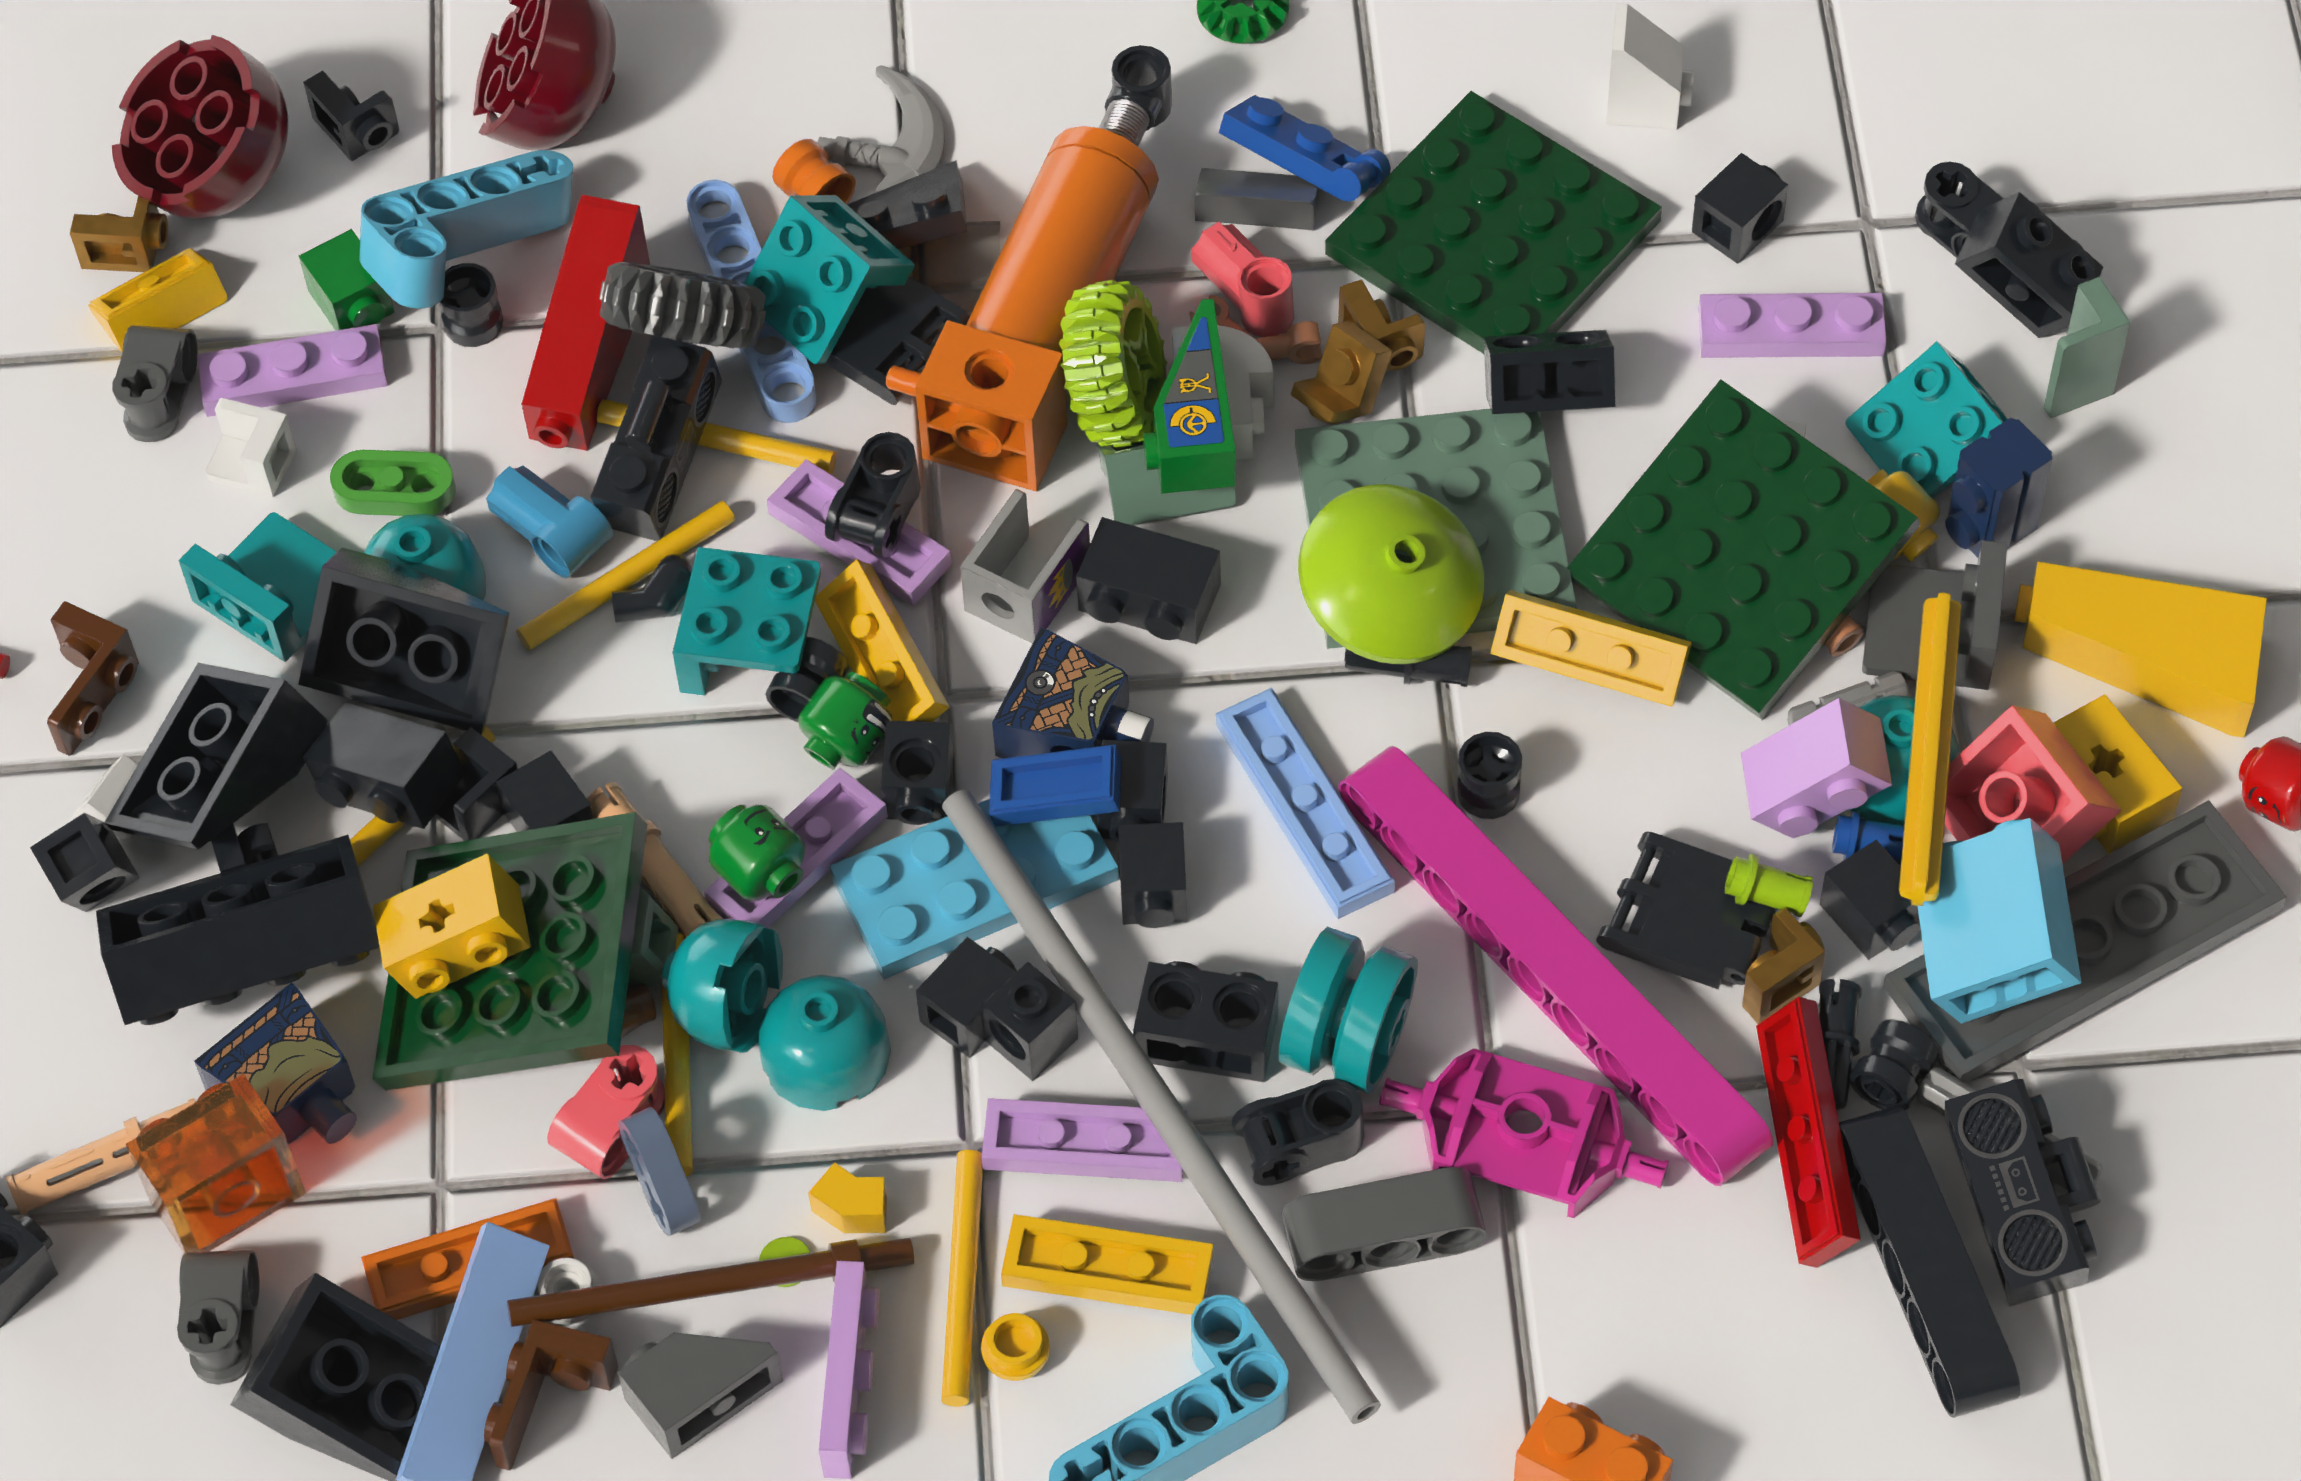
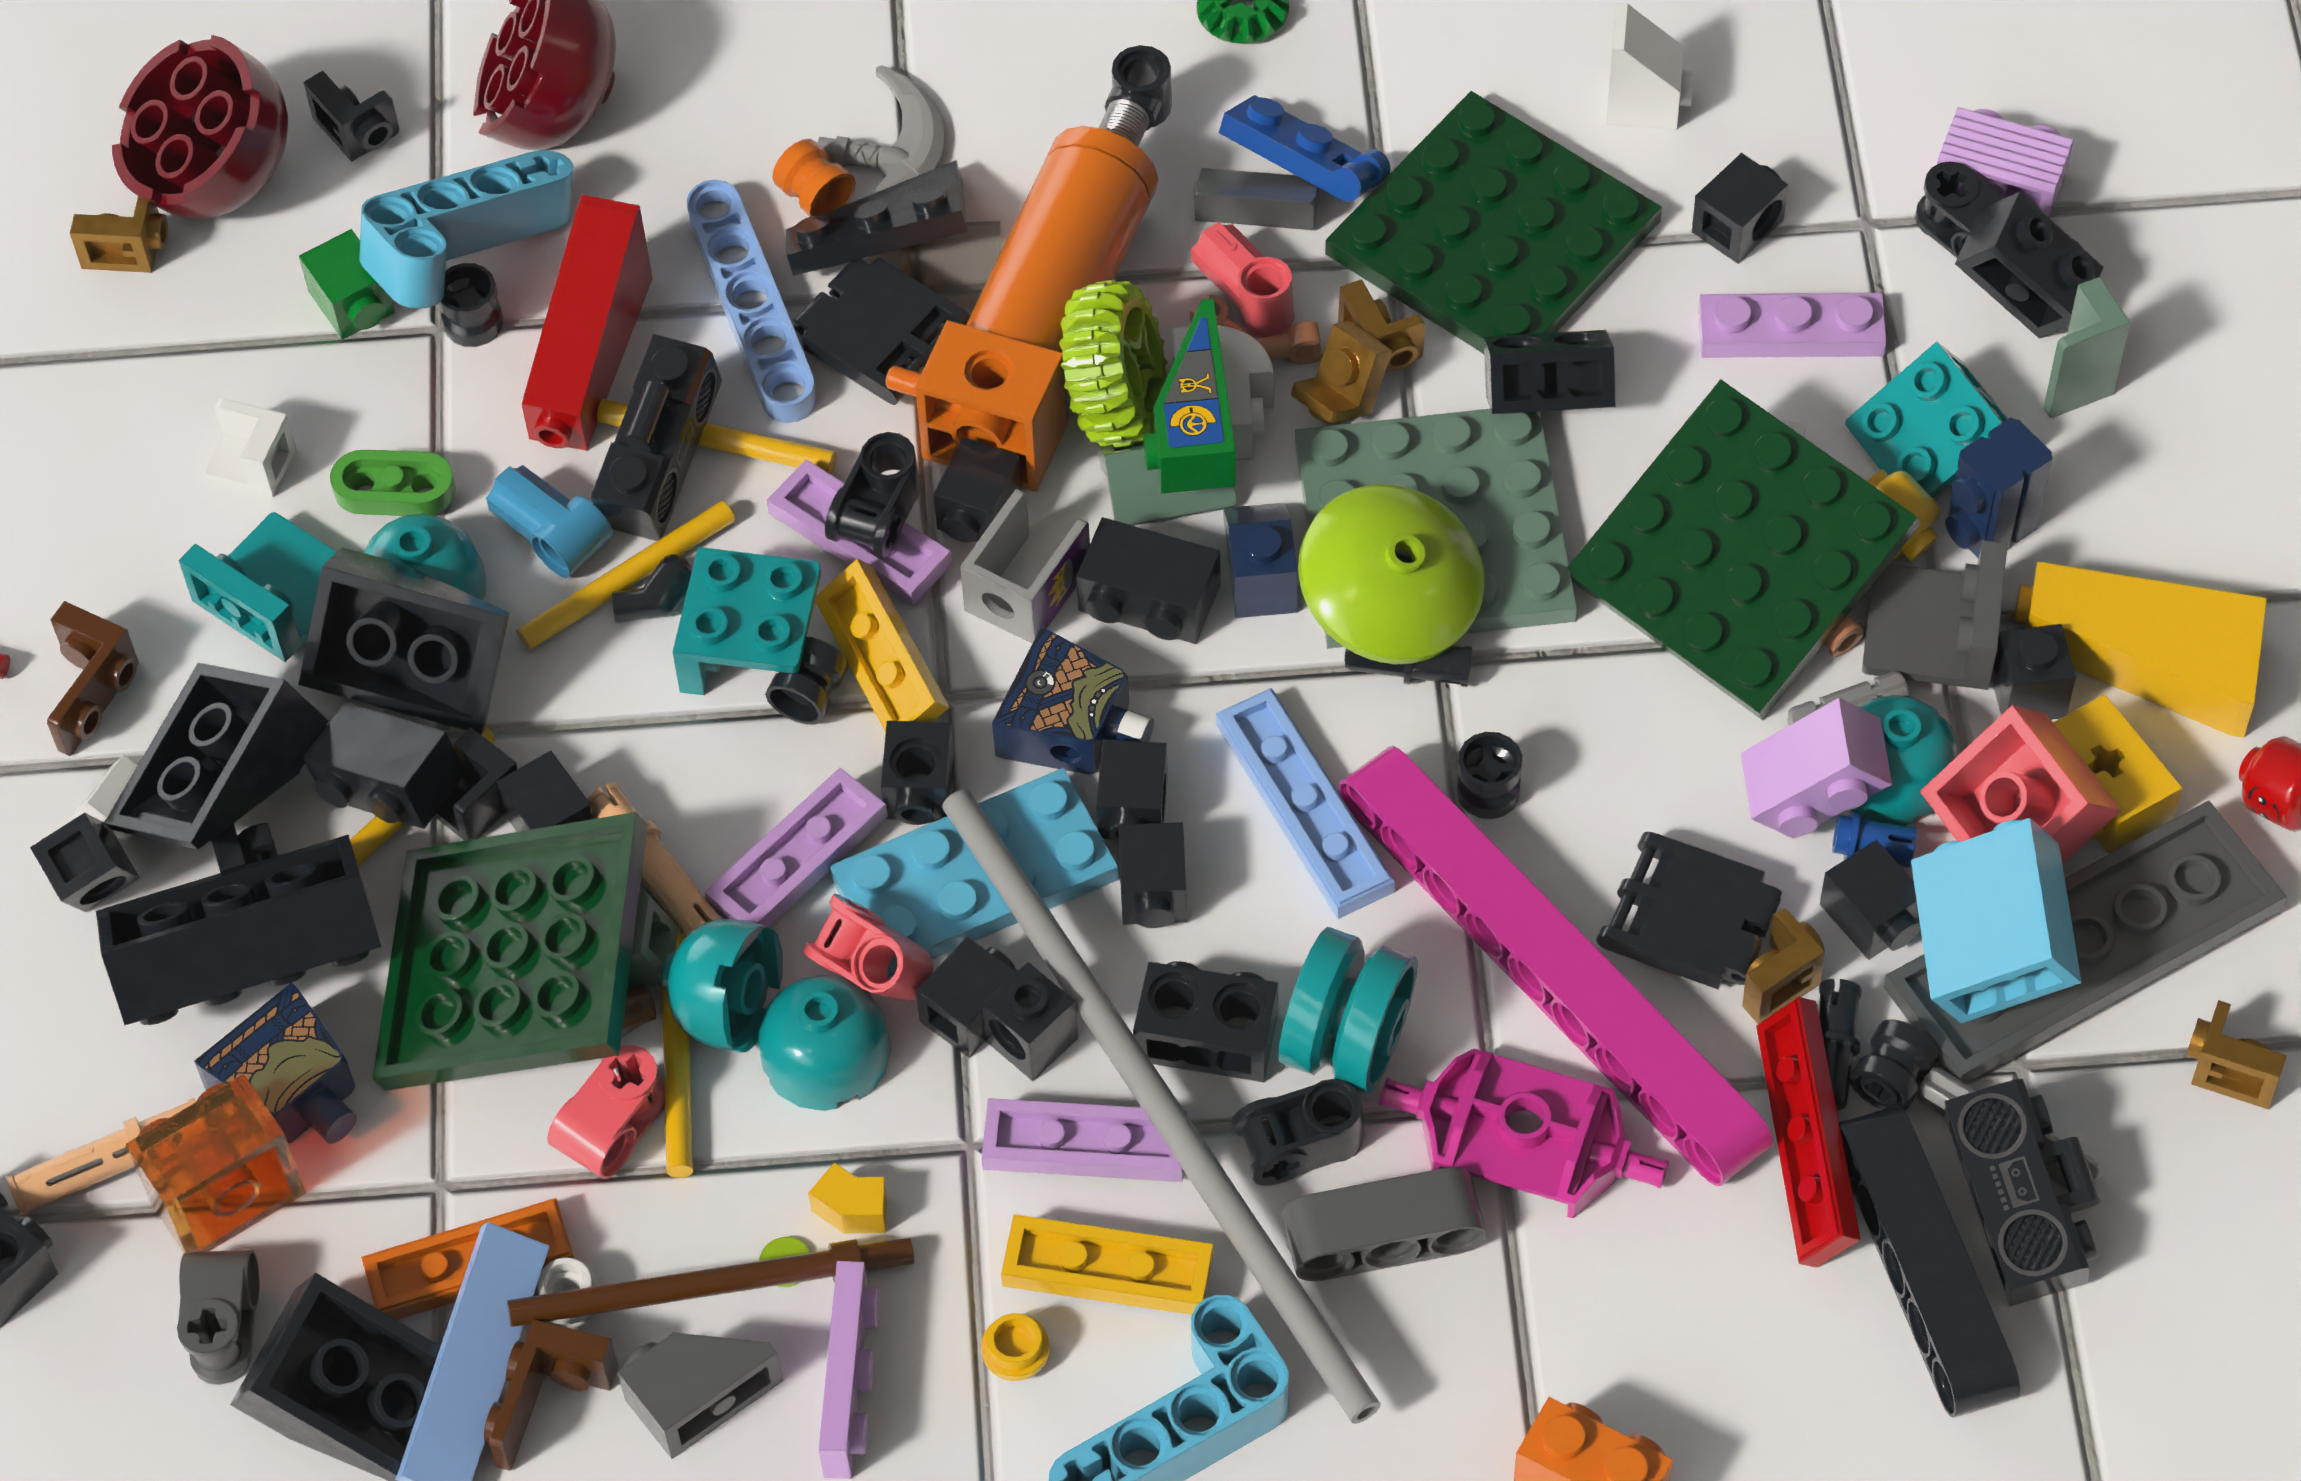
yellow slope [88,248,227,352] -> none
dark grey piece [112,325,198,442] -> none
lavender plate [197,324,388,417] -> none
yellow brick [373,853,531,999] -> none
dark grey gear [599,262,766,349] -> none
sand blue beam [618,1107,701,1236] -> none
green head [708,805,805,901] -> none
teal bracket [744,195,915,364] -> none
green head [798,672,892,770] -> none
yellow bar [941,1150,983,1407] -> none
blue tile [989,745,1122,826] -> none
yellow plate [1490,590,1692,707] -> none
lime pin [1725,854,1813,917] -> none
yellow axle [1899,592,1962,906] -> none
none -> coral piece [802,894,933,1001]
none -> black brick [933,437,1022,543]
none -> dark blue slope [1223,503,1297,618]
none -> lavender brick [1937,107,2074,218]
none -> black brick [1991,624,2076,720]
none -> pearl gold bracket [2186,1000,2287,1110]

